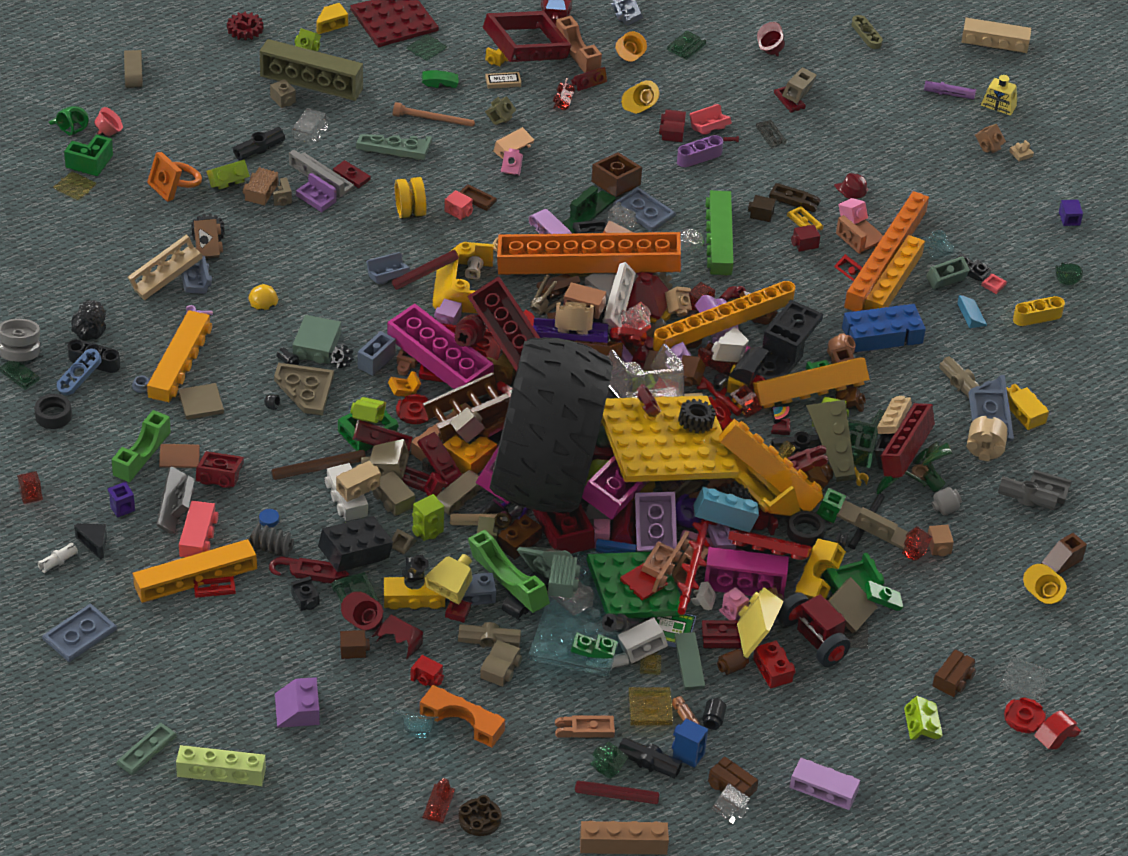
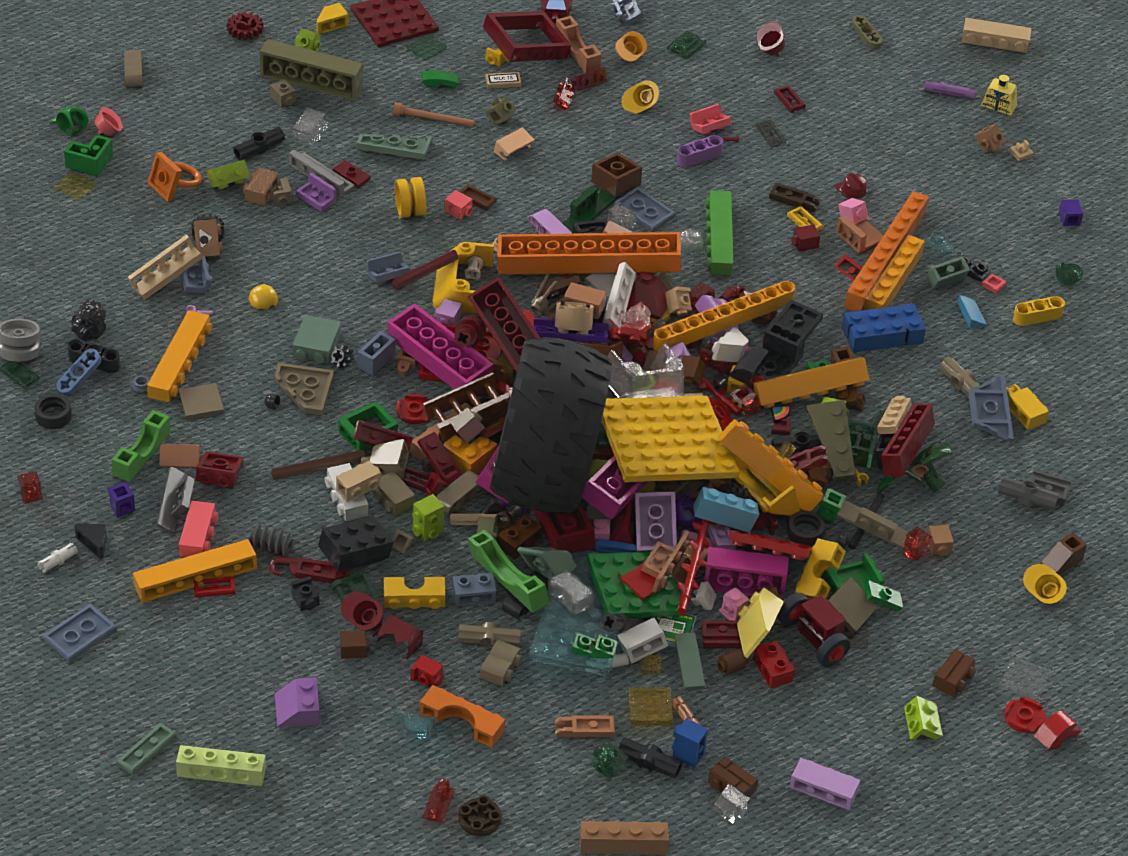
blue tile [259,509,279,528] -> none
black pin [276,347,300,365] -> none
lime brick [351,397,386,423] -> none
light orange bracket [388,371,421,397] -> none
black piece [402,555,429,582] -> none
light yellow torso [425,554,473,605] -> none
dark red tile [445,600,471,623] -> none
bright pink brick [501,148,523,176] -> none
sand green brick [548,554,581,598] -> none
dark red axle [575,780,659,804] -> none
dark red plate [636,384,661,416] -> none
dark red brick [659,109,686,142] -> none
black tyre [678,399,716,434] -> none
black brick [702,698,727,730] -> none
dark brown brick [748,195,776,223] -> none
dark tan brick [782,67,817,103] -> none
nougat head [827,334,856,357] -> none
light grey head [931,487,962,515] -> none
tan brick [966,416,1008,461] -> none

